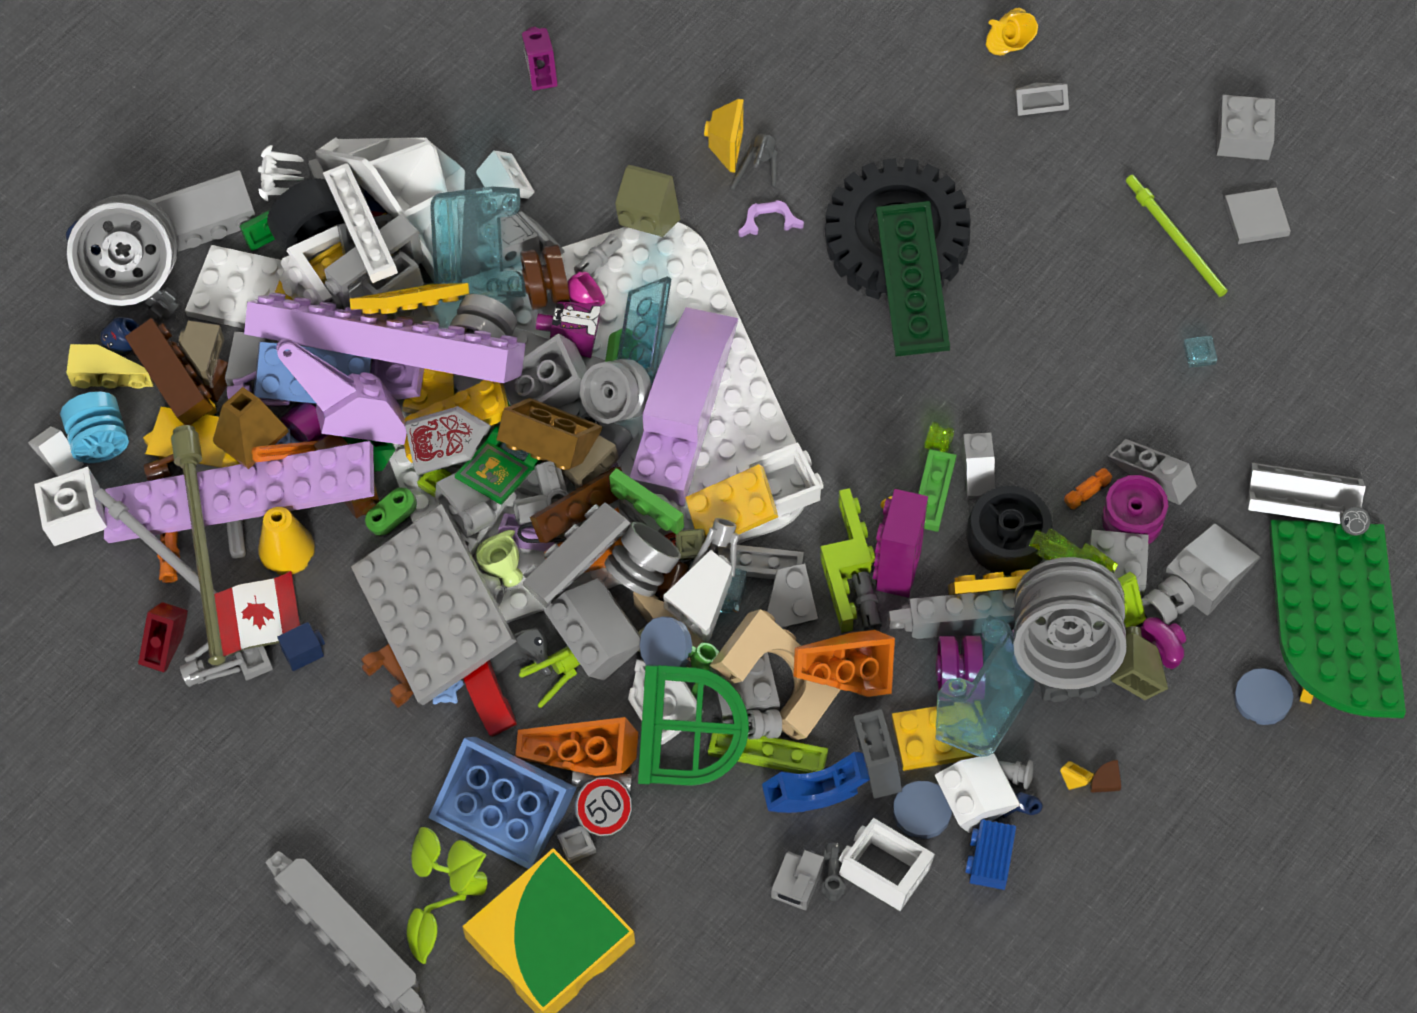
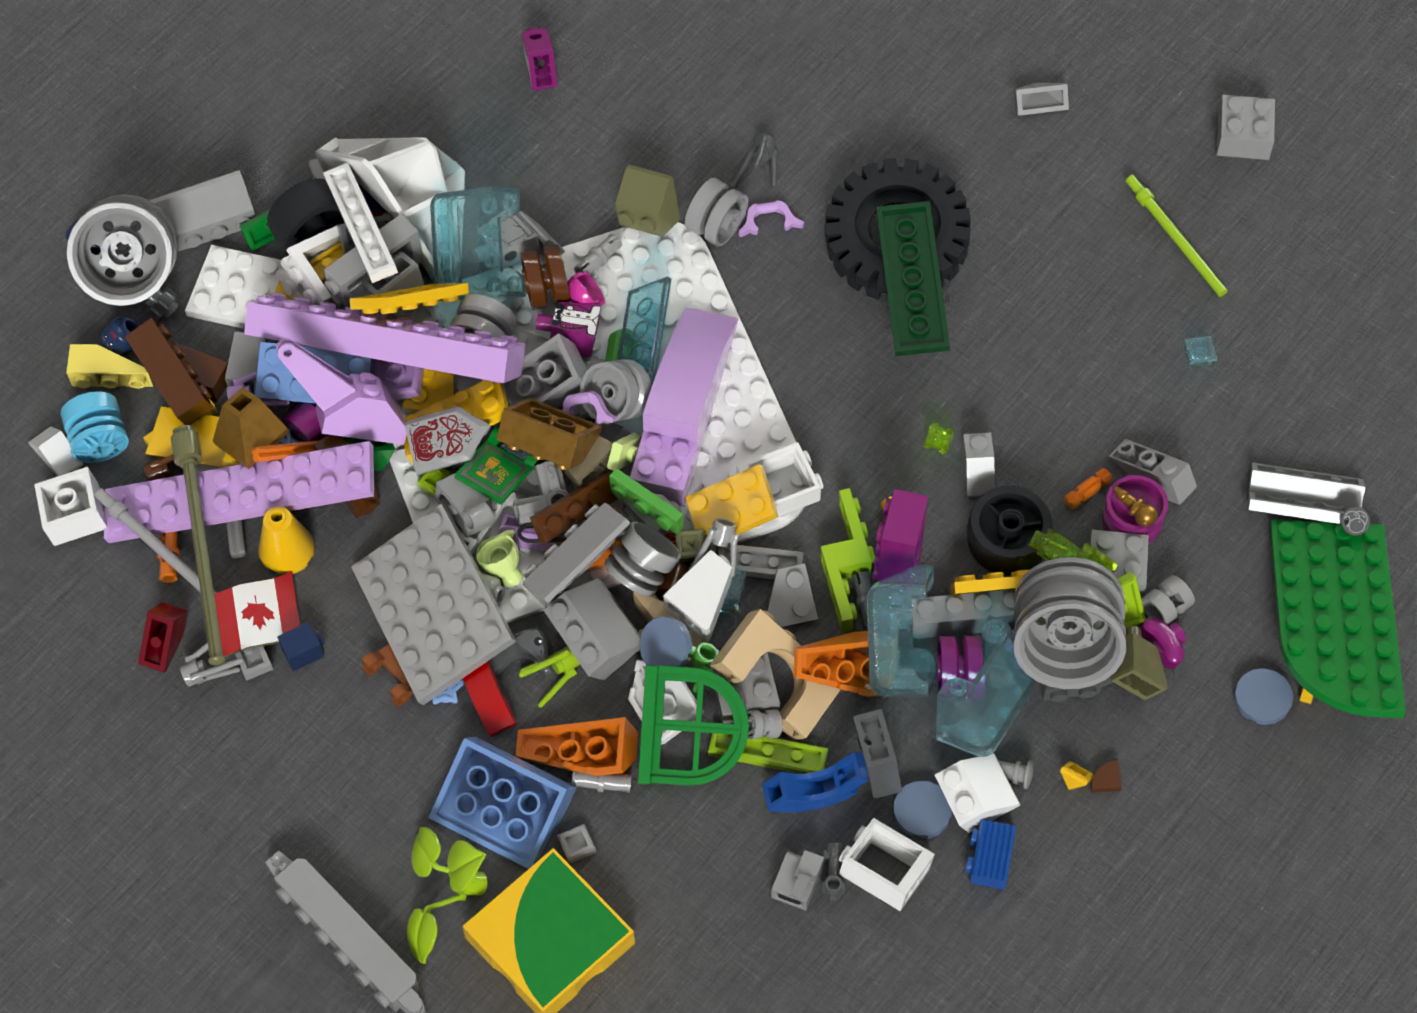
dark tan slope [179,320,224,386] -> none
white piece [258,145,304,201] -> none
bright green plate [365,488,417,536] -> none
white panel [476,150,535,210] -> none
piece [575,777,632,836] -> none
yellow slope [704,99,744,173] -> none
yellow plate [891,700,990,771] -> none
bright green plate [918,449,957,532] -> none
yellow hair [986,8,1038,56] -> none
dark blue arm [1002,792,1043,818] -> none
light grey slope [1163,524,1260,616] -> none
light grey tile [1224,187,1291,244] -> none
none -> lavender helmet [563,391,618,425]
none -> yellowish green plate [607,432,642,471]
none -> light grey wheel [685,178,748,247]
none -> clear light blue windscreen [867,565,936,698]
none -> pearl gold bar [1113,486,1158,527]

